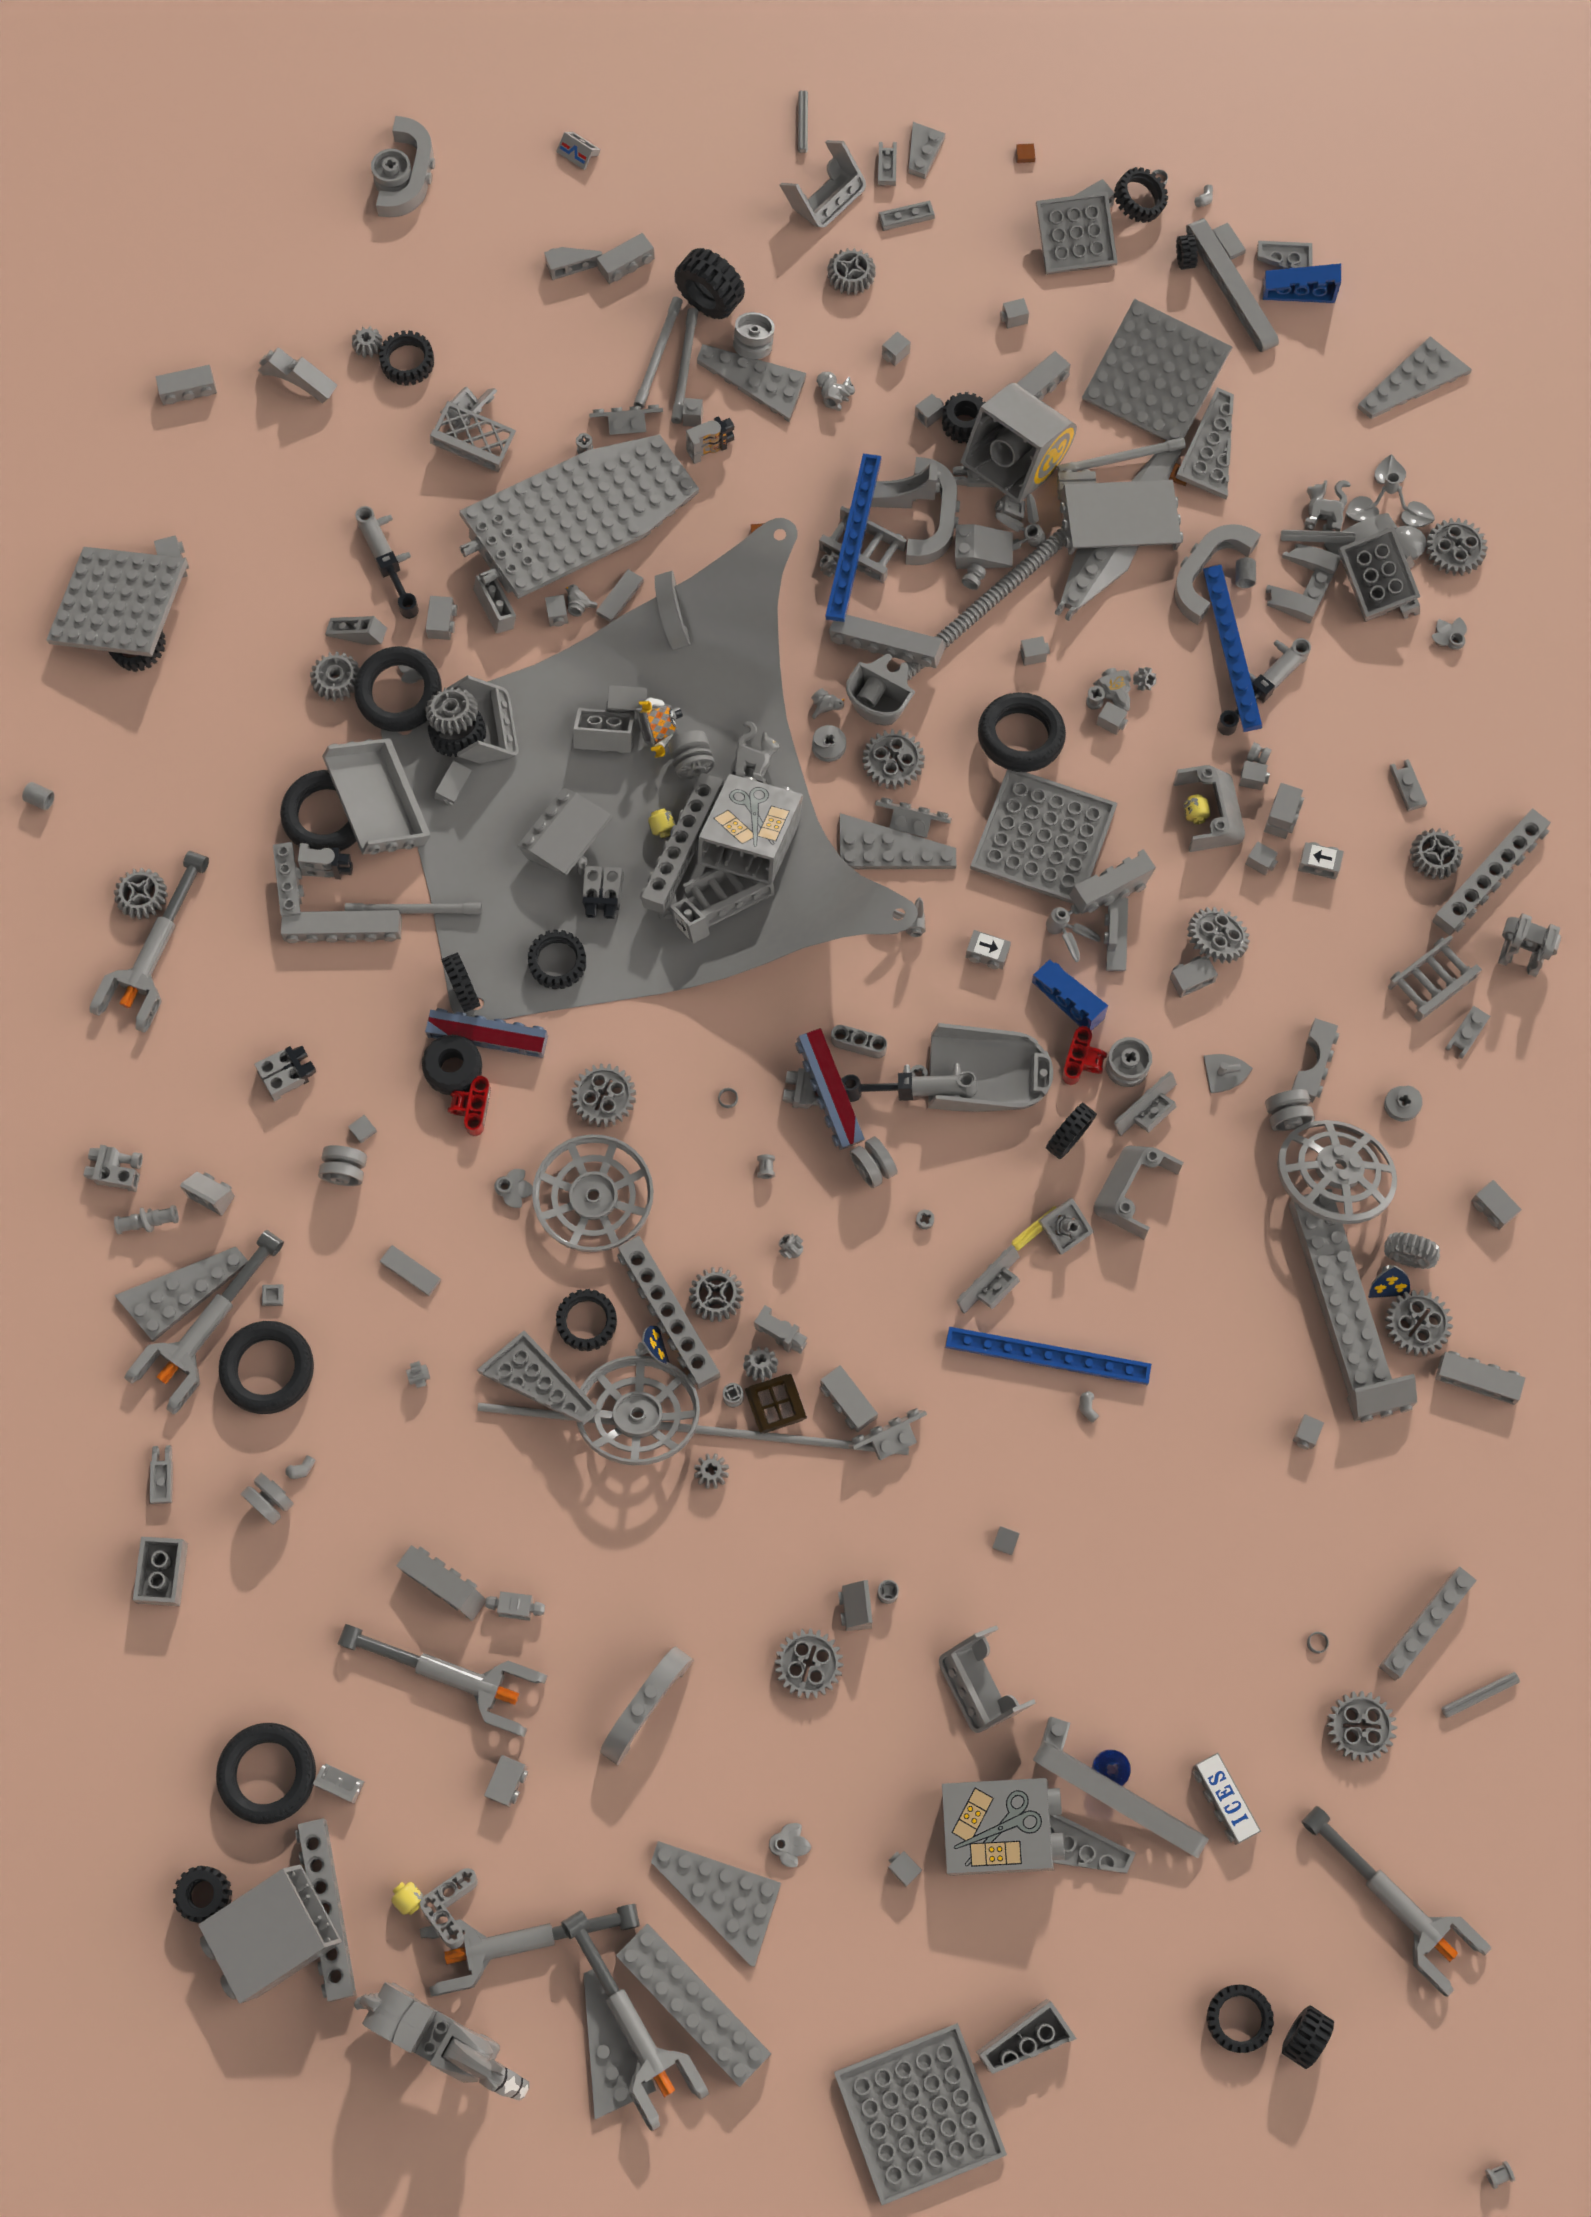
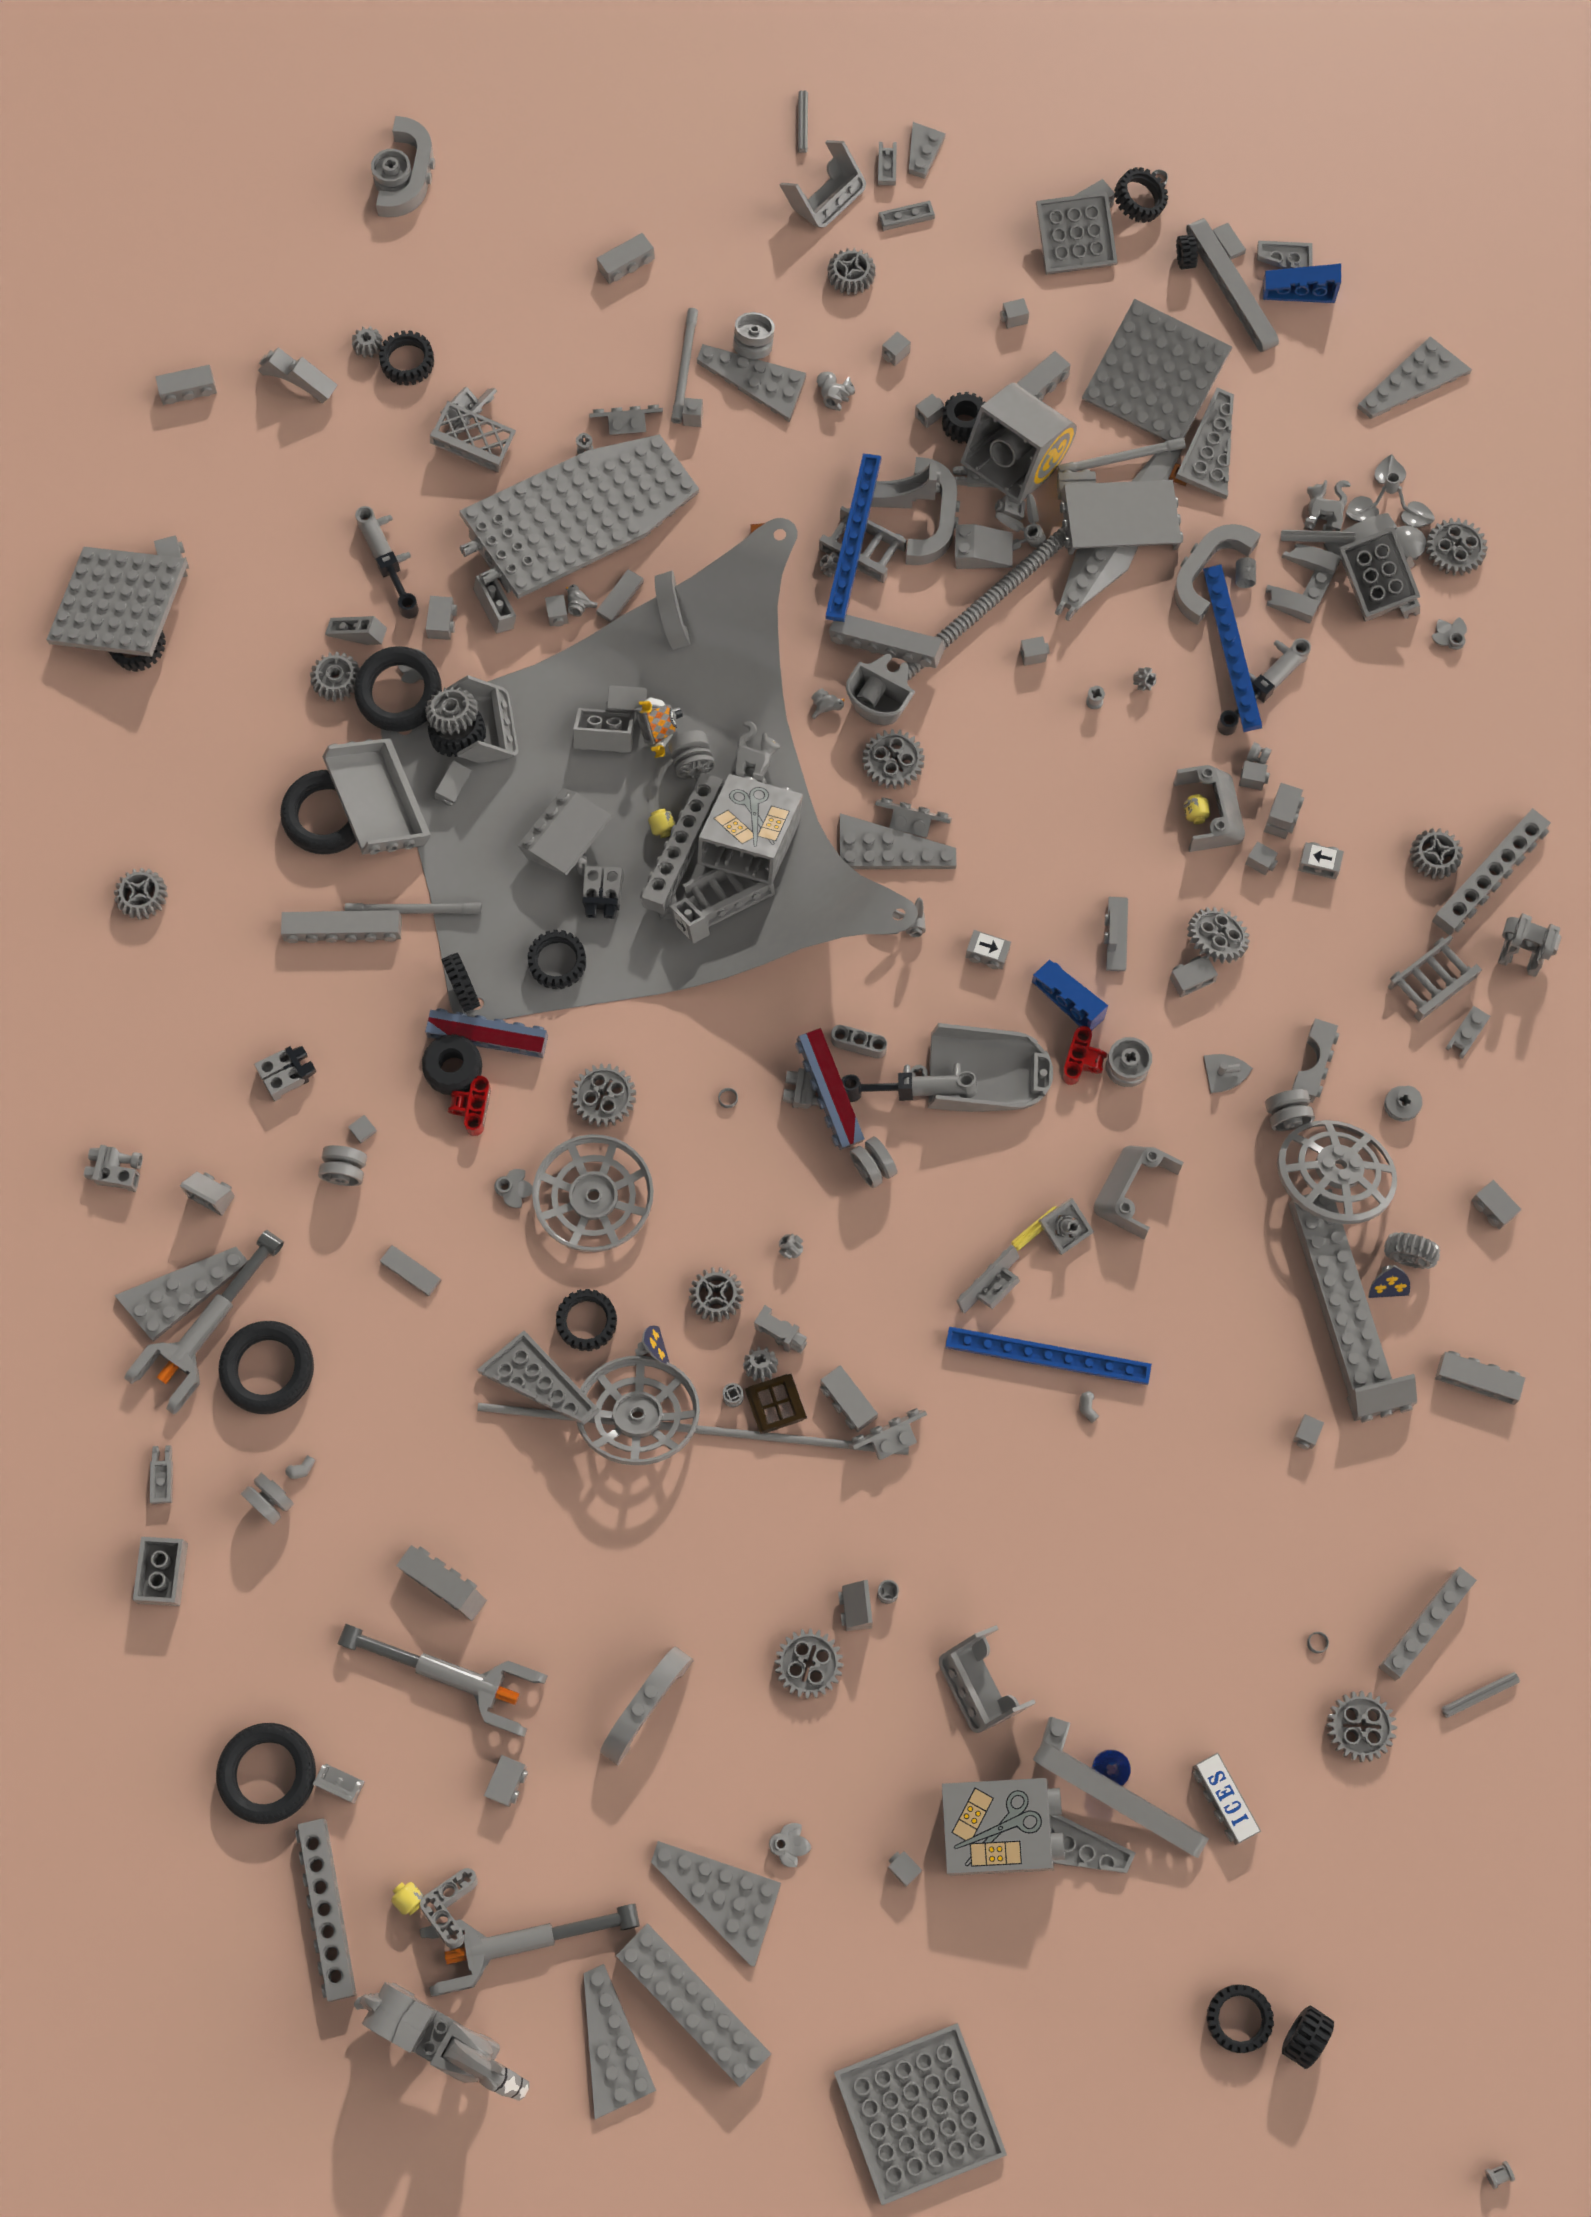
light grey piece [22,782,55,810] -> none
light grey piece [90,851,209,1033] -> none
light grey piece [114,1205,179,1234] -> none
black tyre [173,1866,232,1923] -> none
light grey brick [198,1864,342,2004] -> none
light grey tile [262,1284,284,1306] -> none
light grey bracket [273,842,304,917] -> none
light grey hips [298,843,353,880] -> none
light grey gear [406,1361,430,1388] -> none
light grey piece [485,1591,545,1621] -> none
light grey slope [544,247,602,280] -> none
light grey panel [556,132,601,170] -> none
light grey piece [561,1910,709,2131] -> none
light grey brick [617,1236,720,1389] -> none
light grey piece [634,297,683,409] -> none
black tyre [674,248,745,319] -> none
light grey hips [686,416,735,464] -> none
light grey gear [694,1454,729,1489] -> none
light grey bush [757,1154,775,1179] -> none
light grey piece [812,725,846,762] -> none
light grey bush [916,1210,934,1230] -> none
light grey wheel [962,563,986,590] -> none
light grey plate [970,769,1117,904] -> none
light grey wedge [976,1999,1077,2074] -> none
black tyre [978,692,1066,772] -> none
light grey slope [992,1526,1020,1555] -> none
dark orange tile [1016,143,1036,163] -> none
light grey plant [1046,904,1100,962] -> none
black tyre [1046,1102,1097,1159] -> none
light grey wedge [1069,849,1156,914] -> none
light grey rock [1093,668,1131,711] -> none
light grey brick [1096,701,1128,735] -> none
light grey bracket [1114,1071,1177,1136] -> none
light grey arm [1194,185,1213,207] -> none
light grey piece [1302,1806,1491,1997] -> none
light grey gear [1385,1290,1453,1356] -> none
light grey hinge [1390,759,1427,811] -> none

